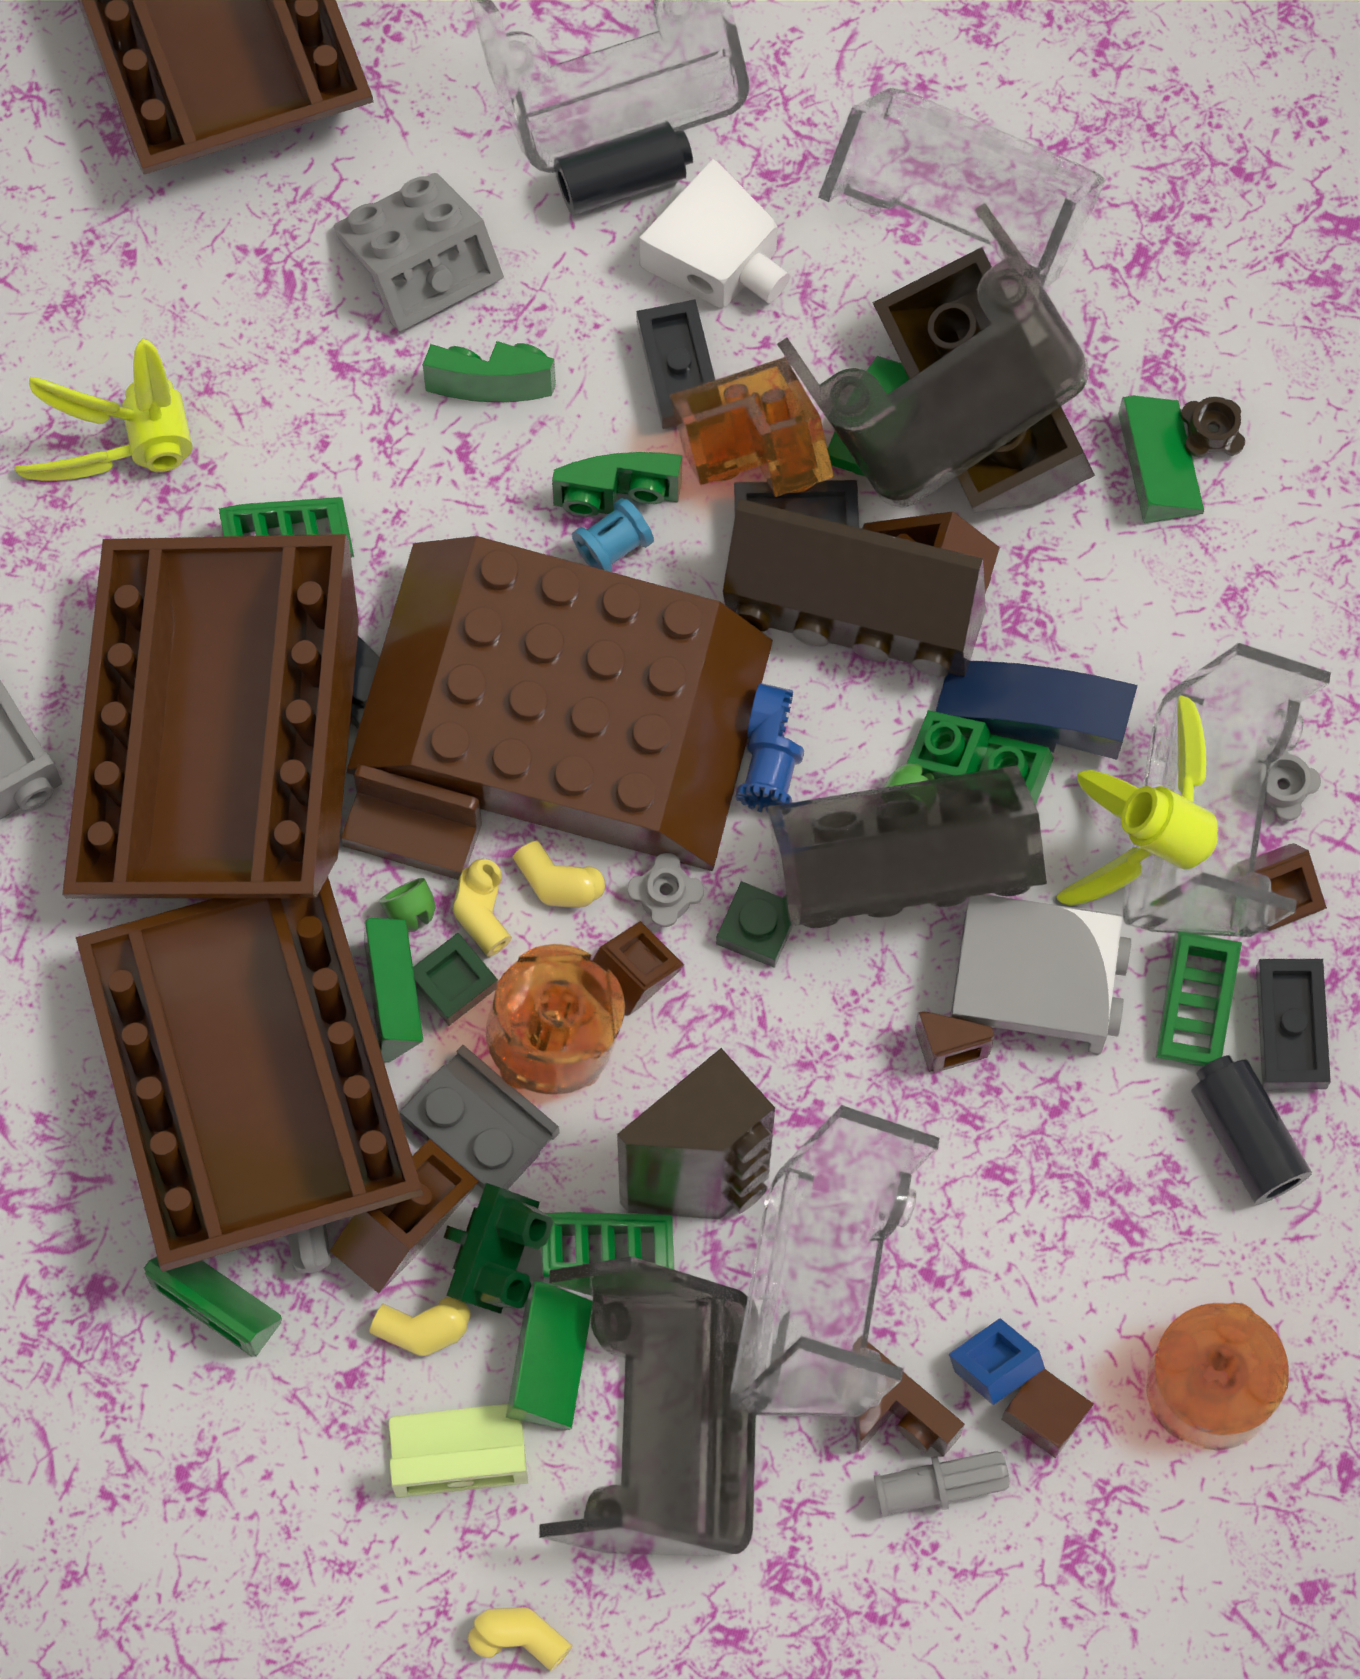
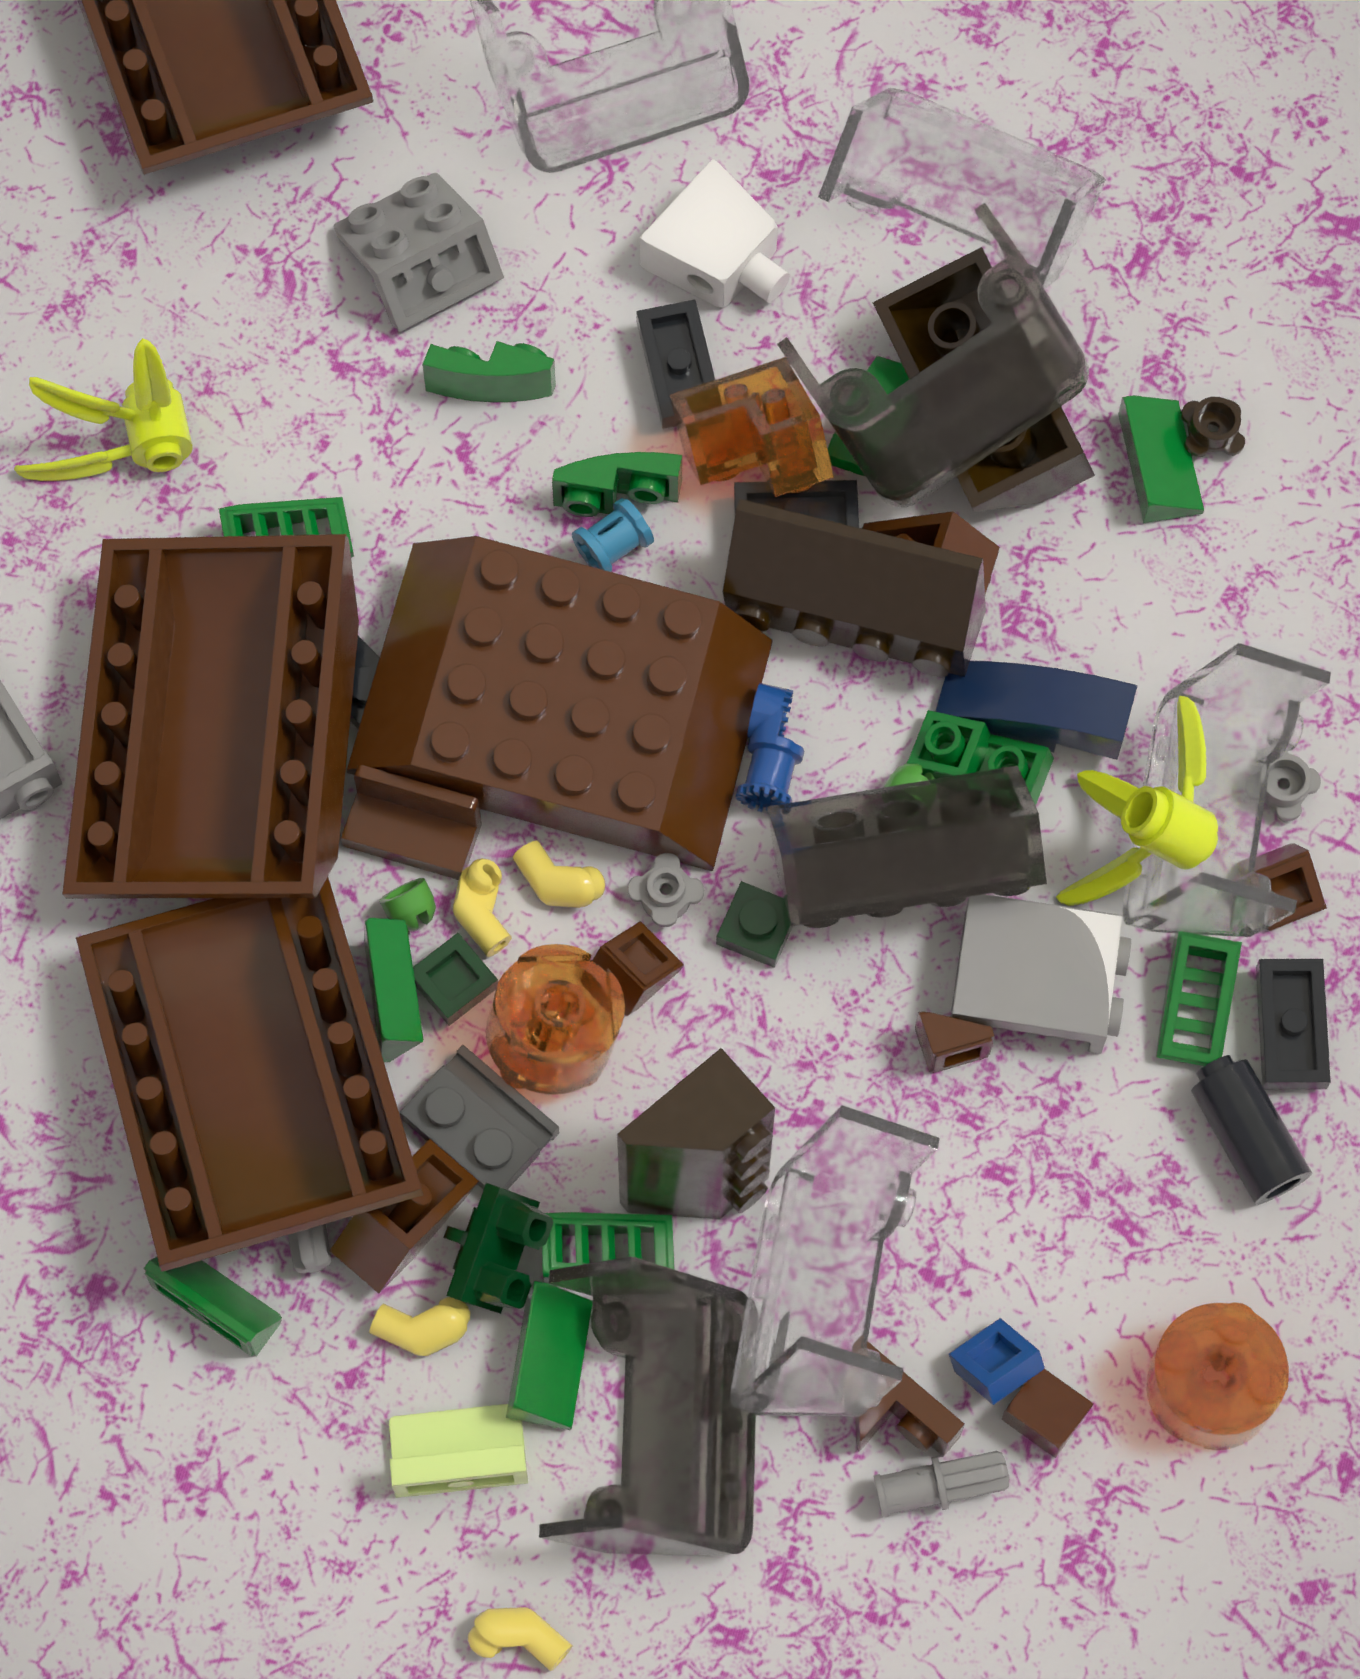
black brick [554,121,693,216] -> none

